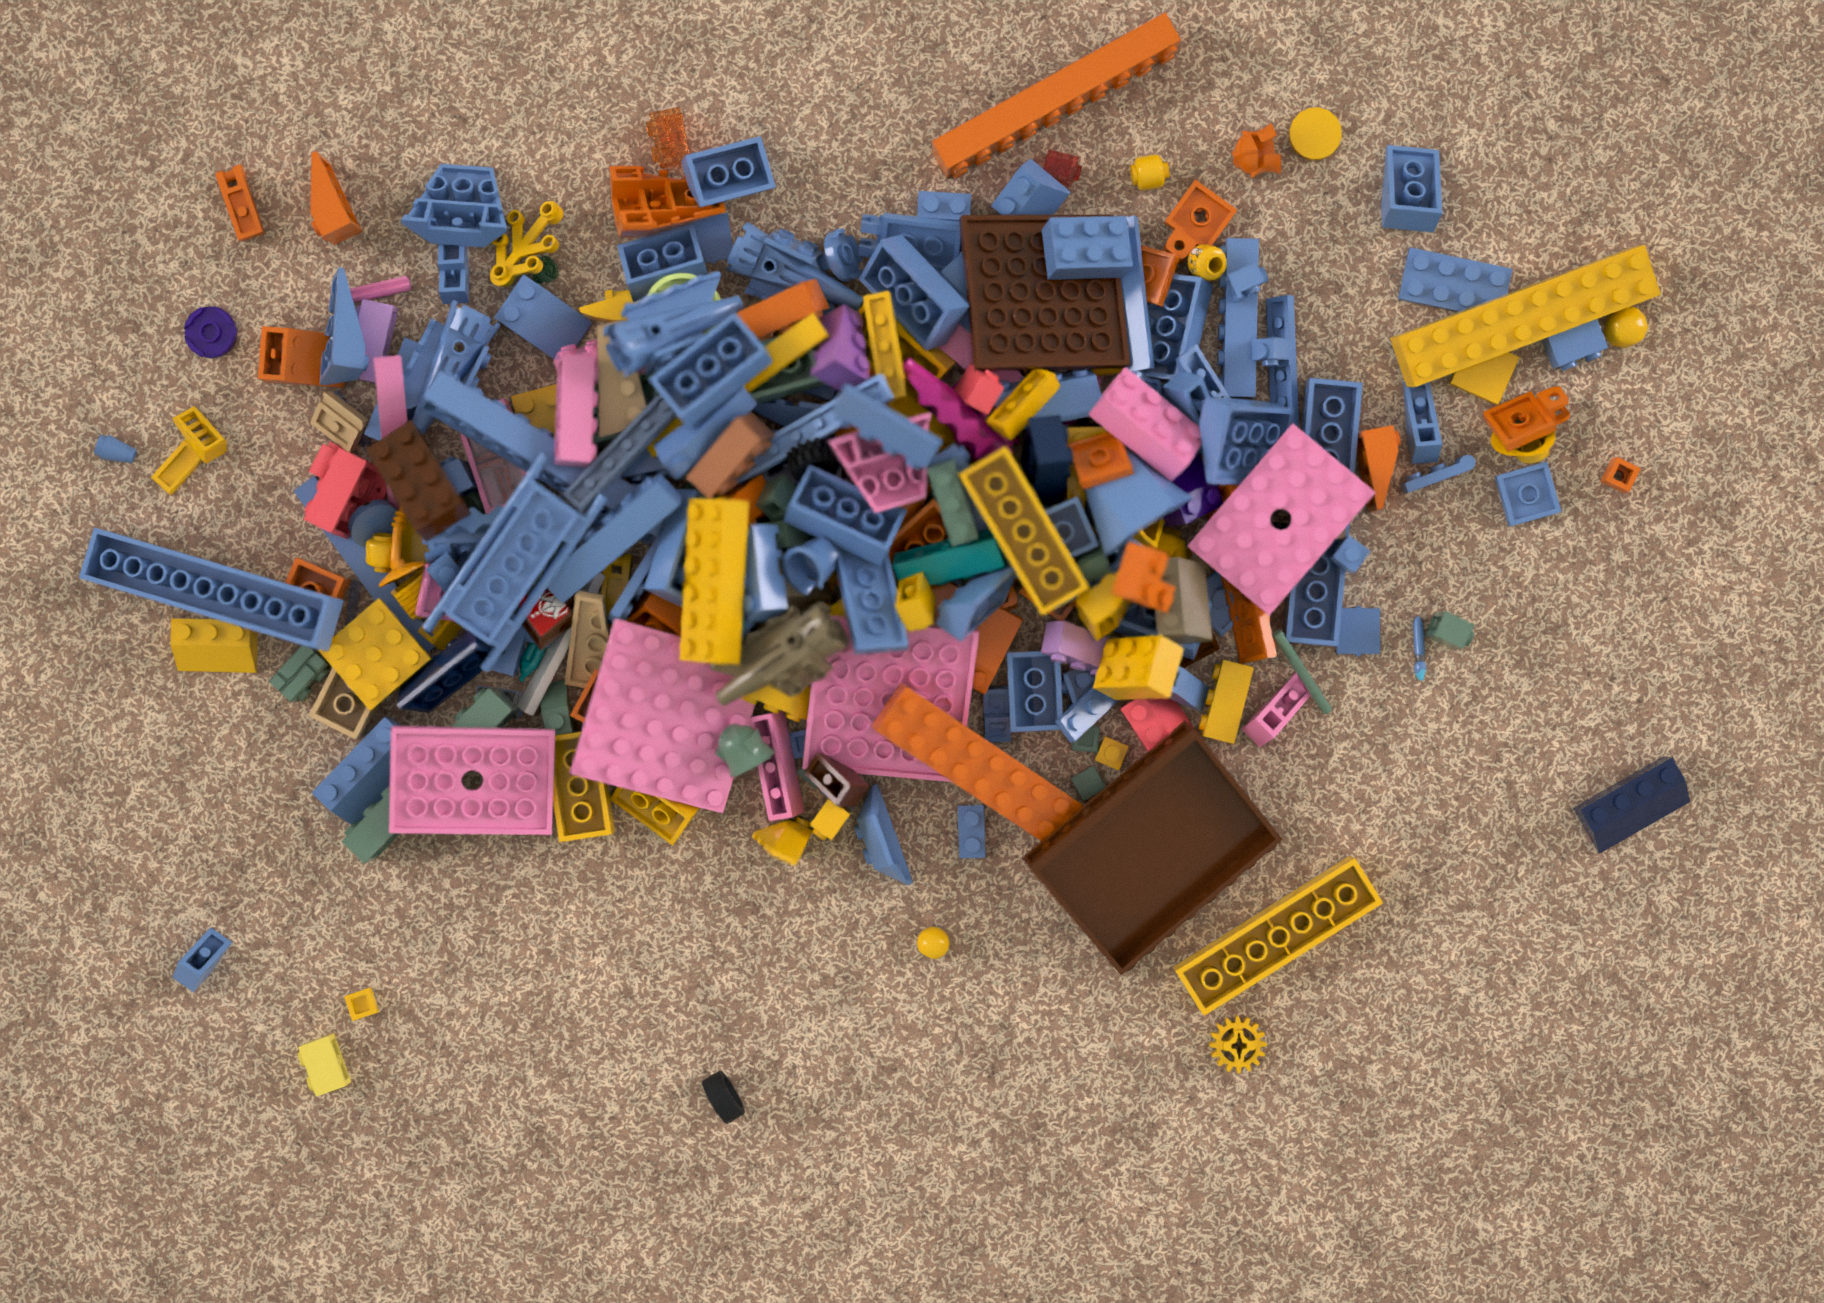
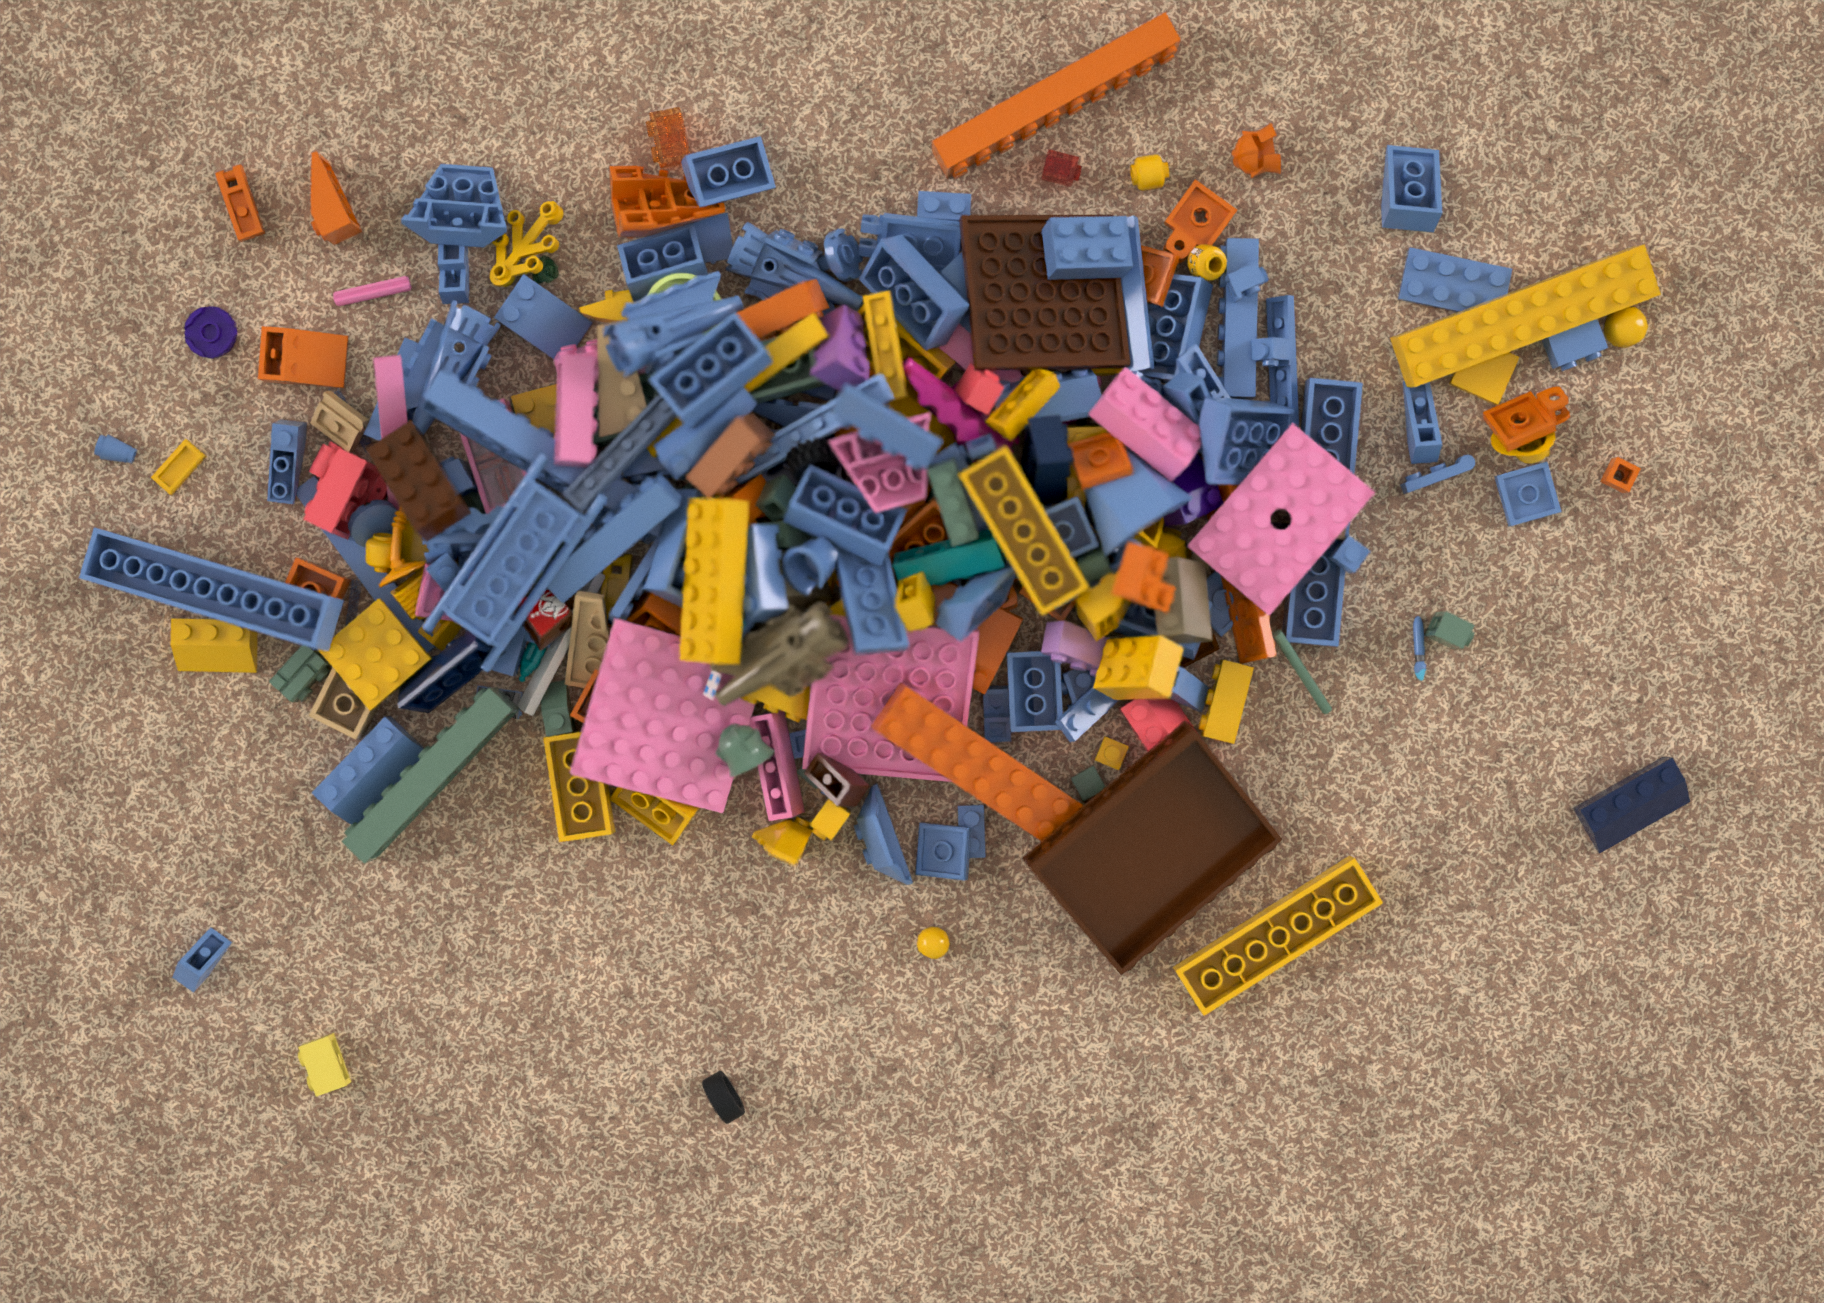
yellow slope [172,406,227,464] -> none
medium blue wedge [319,267,369,385] -> none
yellow plate [344,987,379,1021] -> none
lavender brick [356,299,398,384] -> none
bright pink plate [389,726,555,835] -> none
medium blue slope [991,158,1071,215] -> none
sand green tile [1071,726,1100,753] -> none
yellow gear [1208,1015,1267,1073] -> none
bright pink slope [1241,672,1311,747] -> none
yellow tile [1289,107,1342,161] -> none
medium blue piece [1336,606,1380,657] -> none
orange slope [1356,425,1401,513] -> none
none -> medium blue slope [267,419,307,504]
none -> white sticker [703,670,722,700]
none -> medium blue tile [916,822,972,881]
none -> medium blue plate [965,433,997,460]

